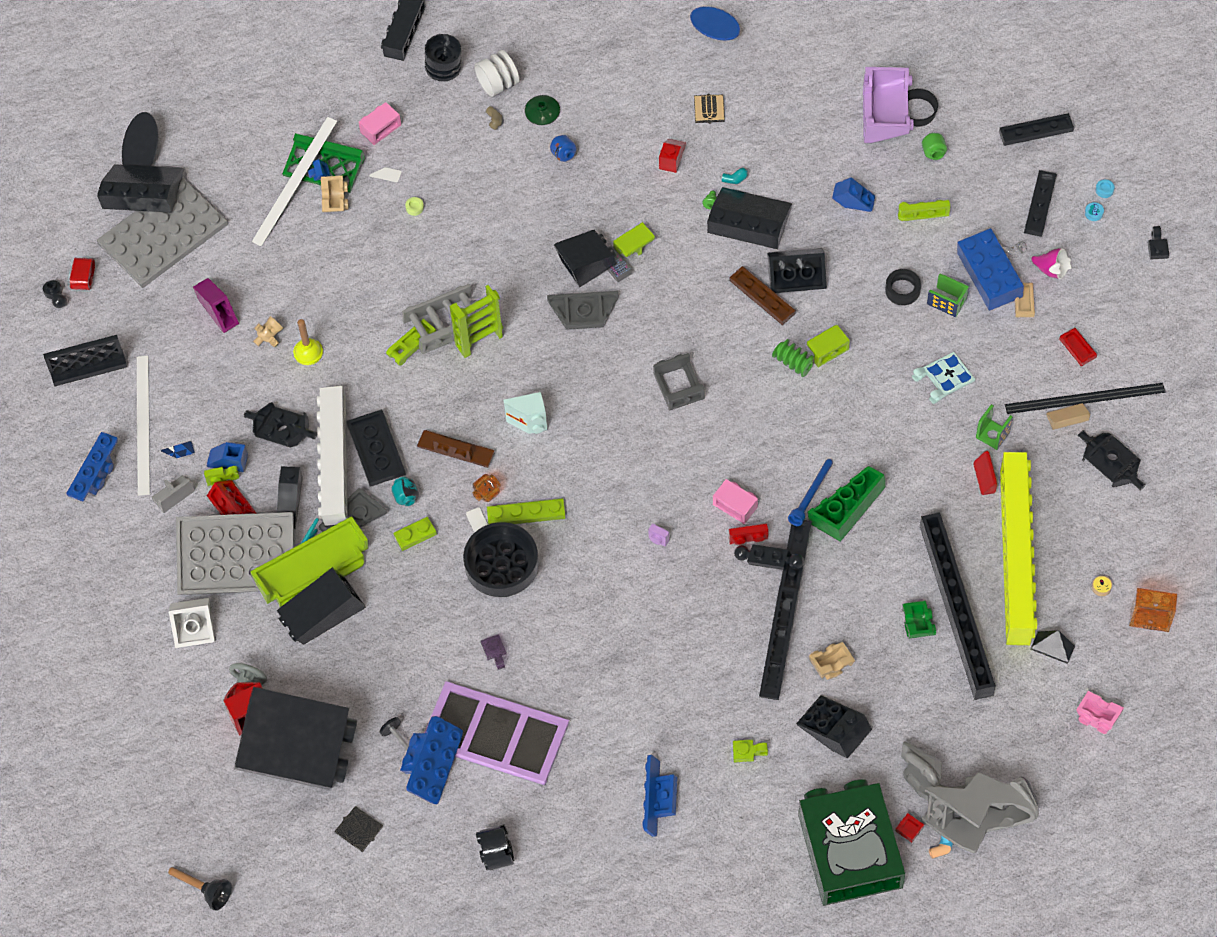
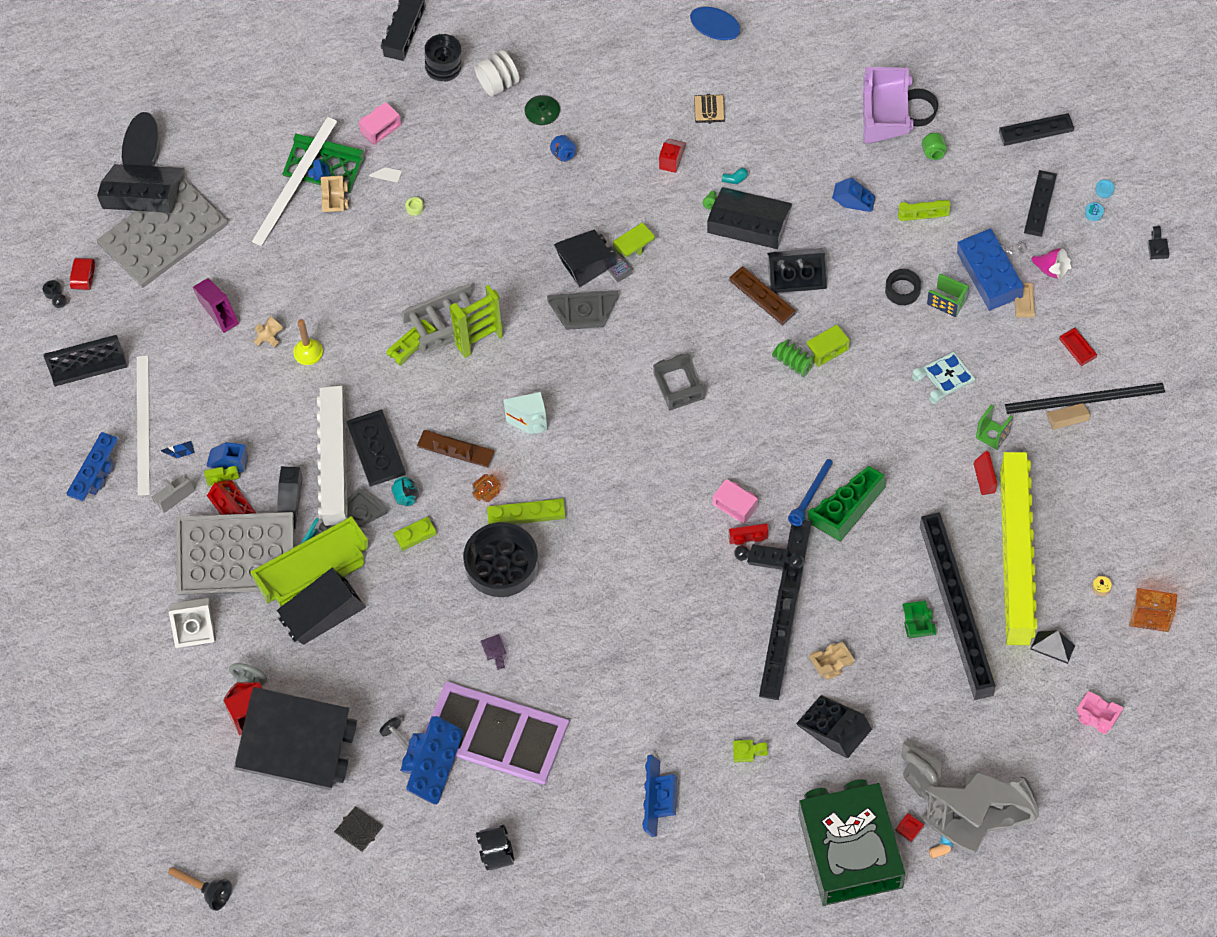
black plate [244,402,317,448] -> none
white sticker [466,507,488,532] -> none
dark tan arm [486,106,503,130] -> none
lavender plate [648,523,669,547] -> none
black plate [1078,430,1146,491] -> none

